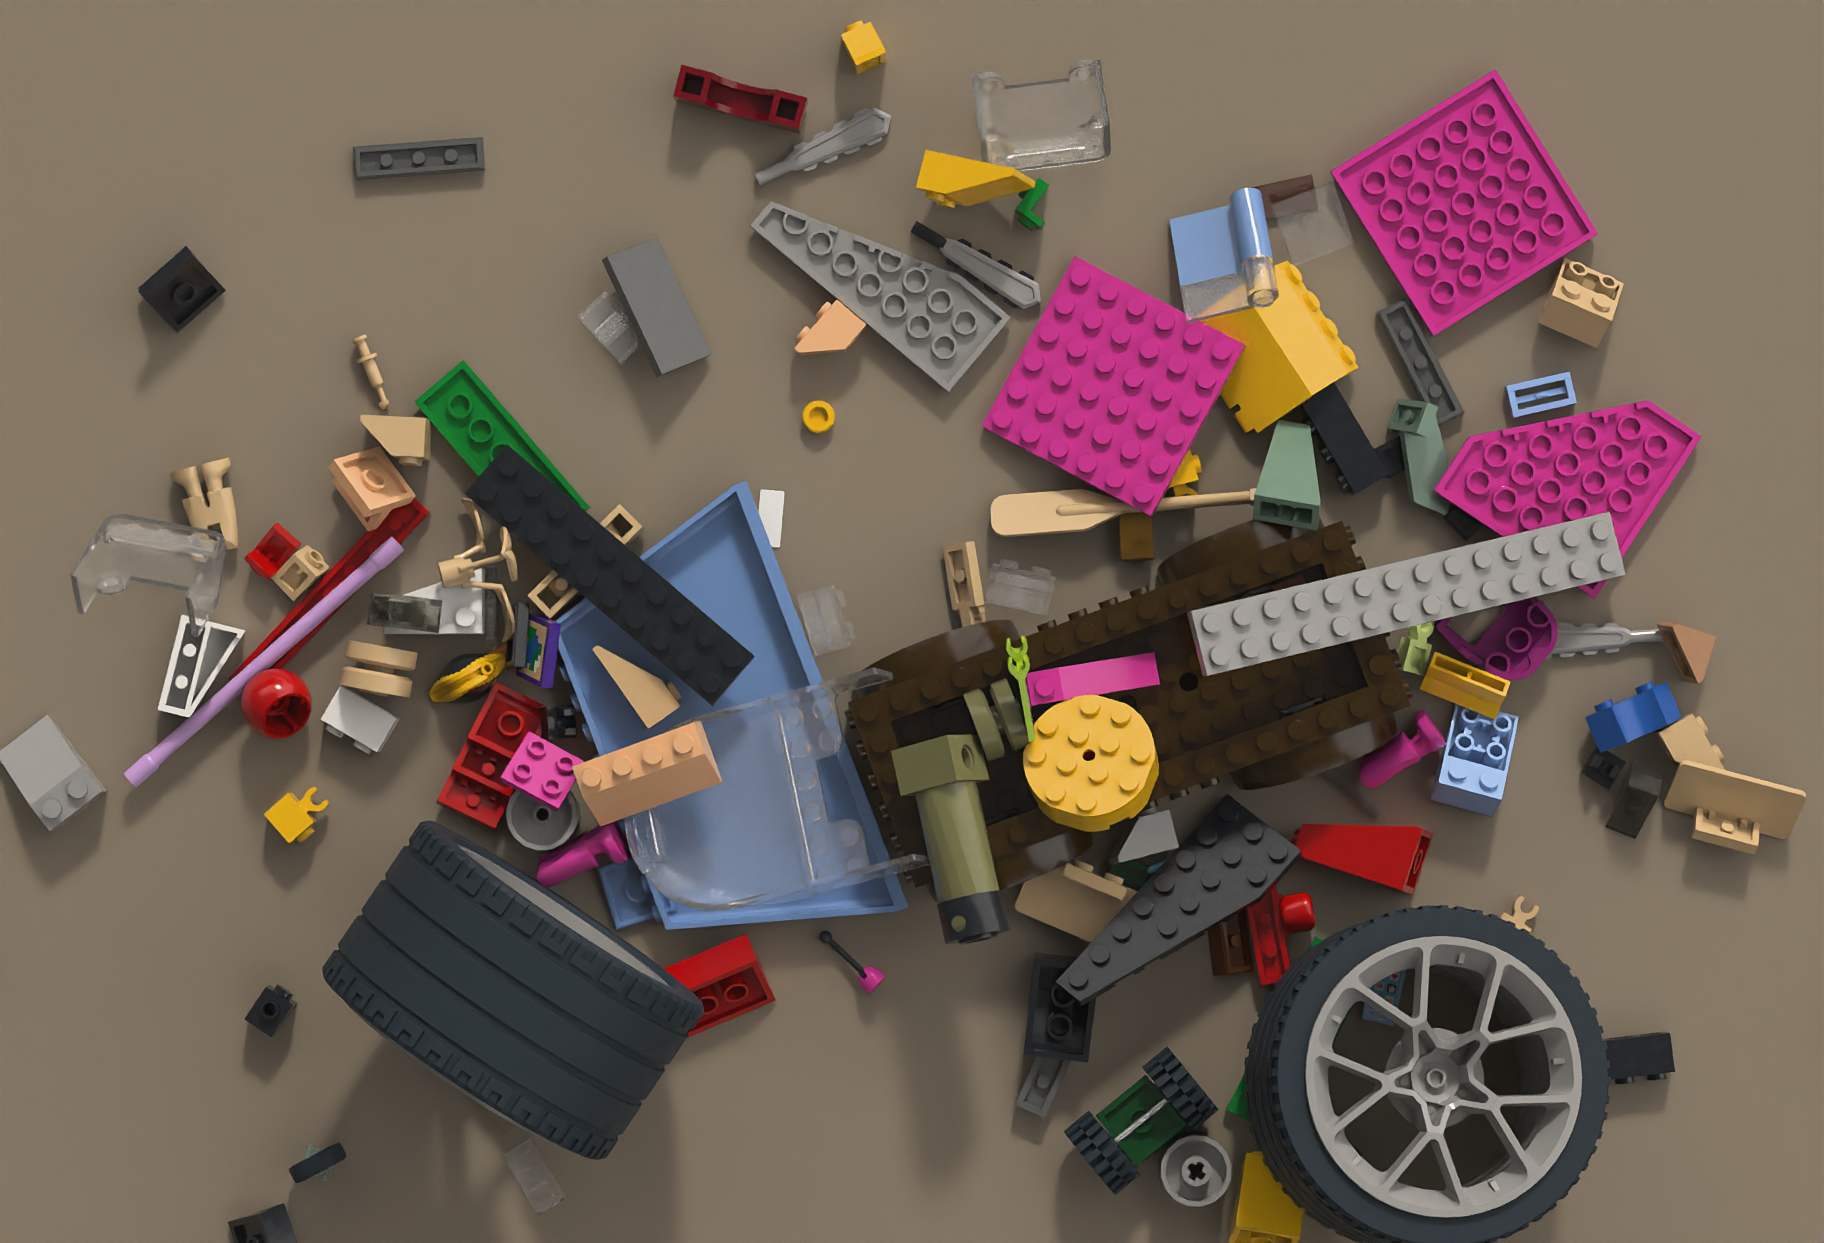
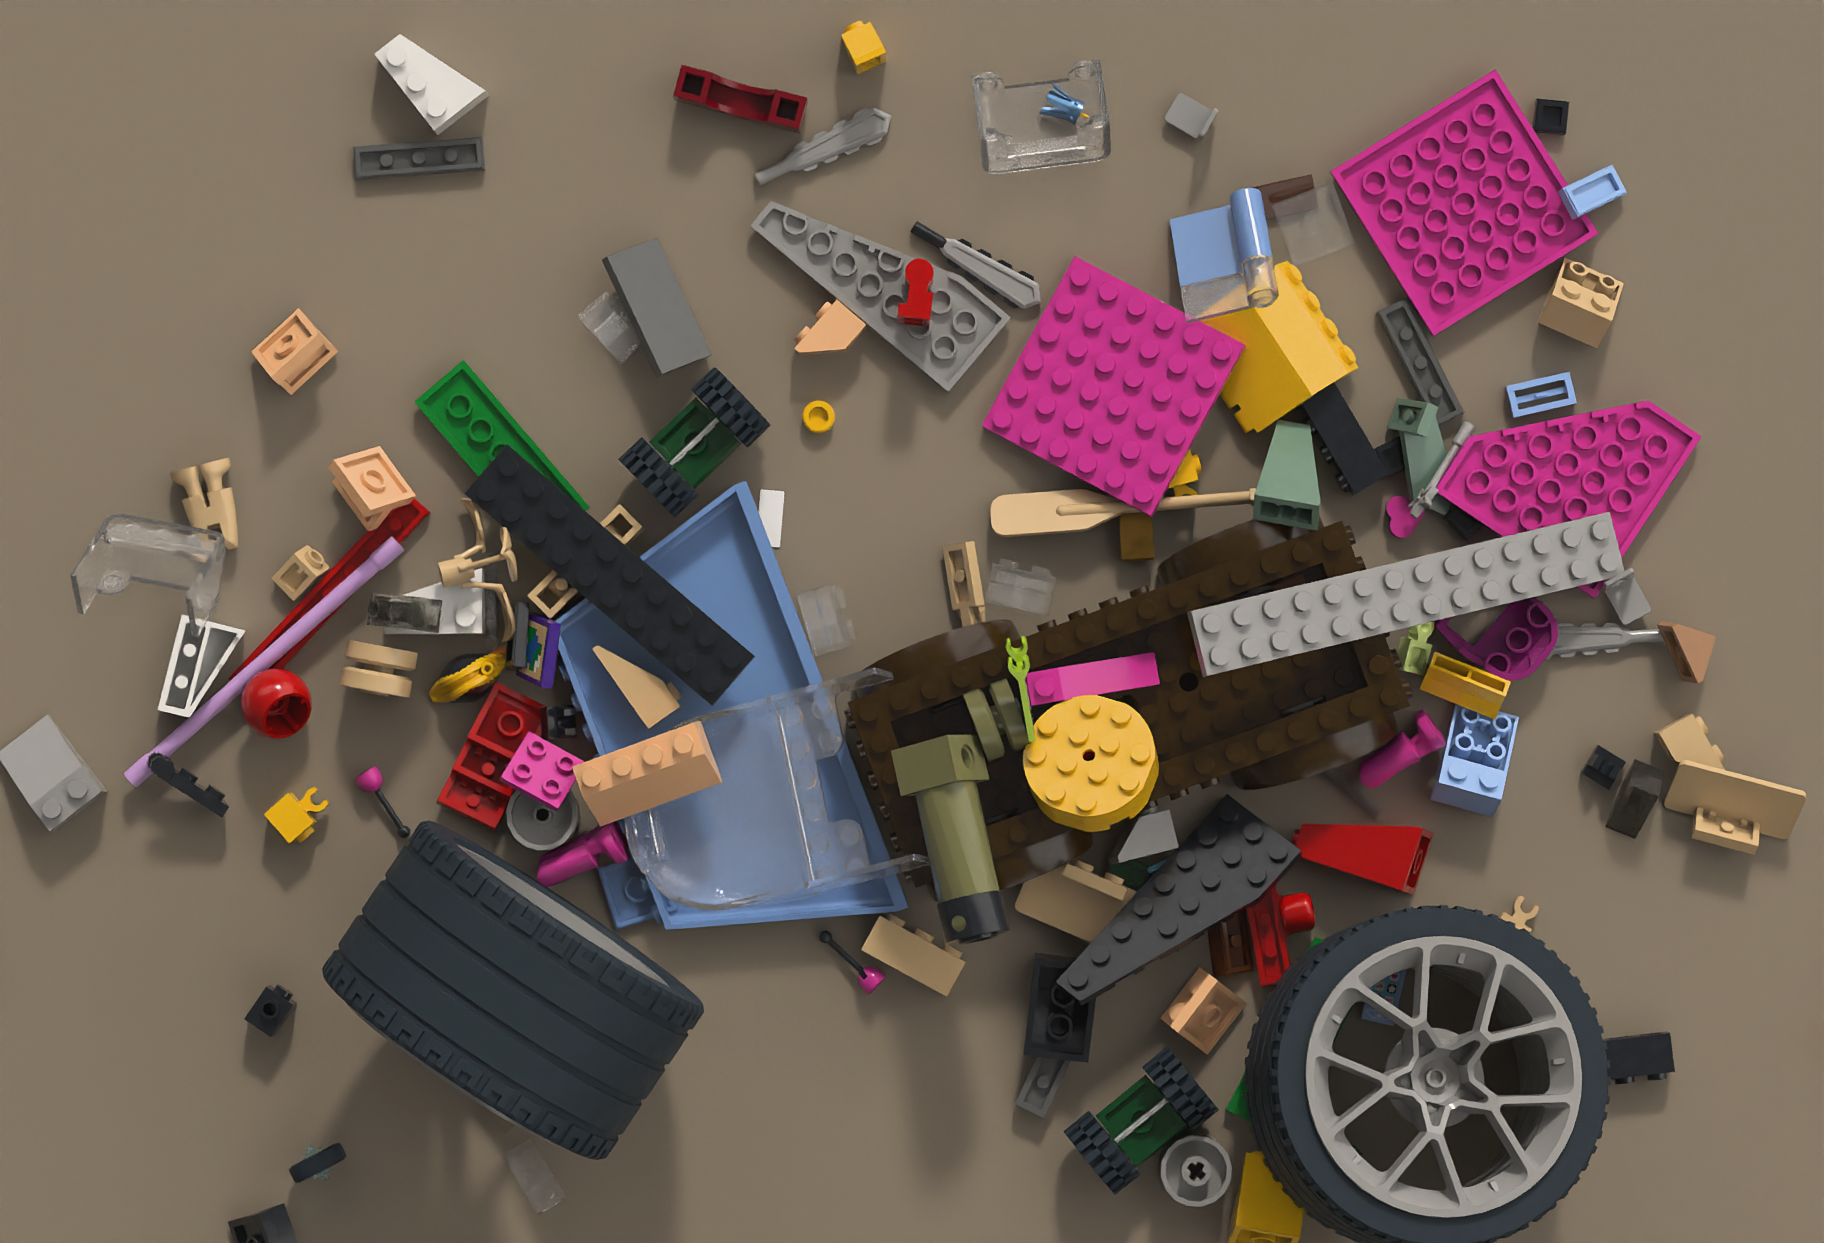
black bracket [138,246,226,333] -> none
red bracket [244,523,301,580] -> none
white brick [321,686,400,754] -> none
tan piece [351,334,389,410] -> none
tan slope [360,415,432,466] -> none
red slope [664,934,776,1038] -> none
yellow slope [916,150,1036,209] -> none
green bracket [1014,178,1049,231] -> none
blue brick [1585,681,1682,753] -> none
none -> black hinge [147,752,229,817]
none -> light nougat bracket [251,308,338,395]
none -> hinge [354,765,410,838]
none -> white wedge [375,34,488,135]
none -> plate [618,367,771,518]
none -> tan brick [861,913,966,997]
none -> red legs [897,258,934,327]
none -> flat silver piece [1039,82,1089,125]
none -> light nougat bracket [1160,967,1247,1055]
none -> light grey bracket [1164,93,1219,142]
none -> dark pink tile [1385,496,1426,538]
none -> light grey piece [1408,421,1475,519]
none -> black tile [1533,98,1569,135]
none -> light blue tile [1558,165,1627,220]
none -> light grey bracket [1603,568,1652,625]

